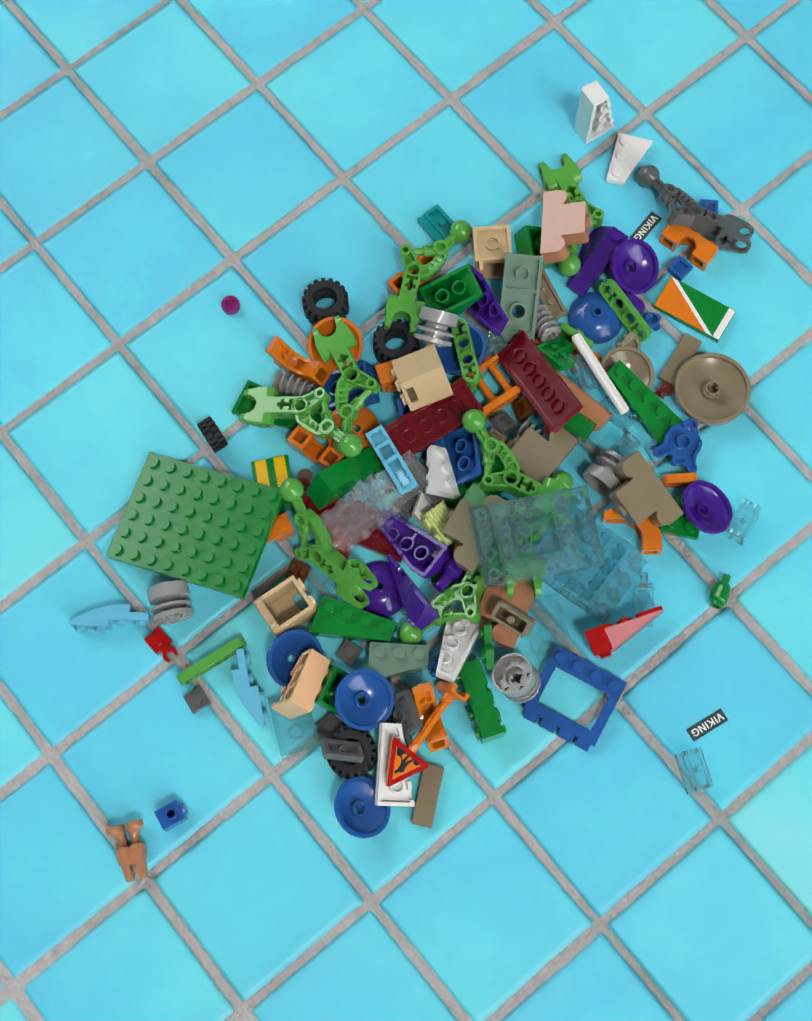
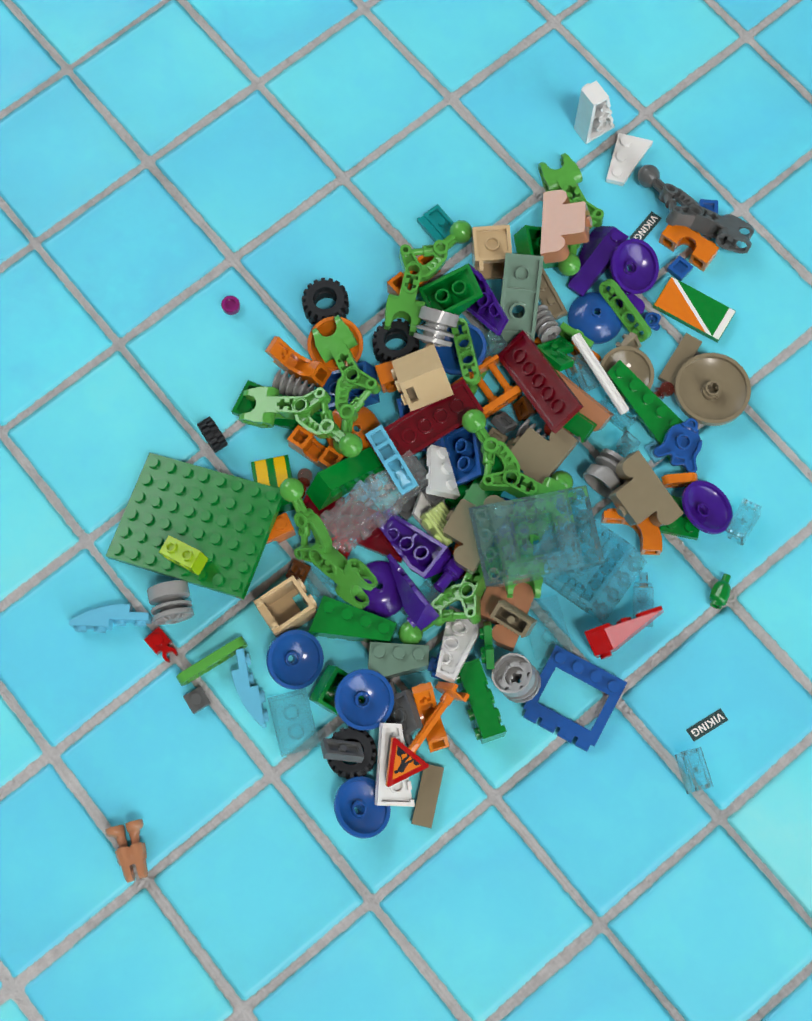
blue brick [154,800,189,831] -> none
light nougat wedge [271,649,331,719] -> none
dark grey plate [316,713,343,739] -> none
dark grey plate [336,639,363,667] -> none
none -> lime brick [159,536,208,576]

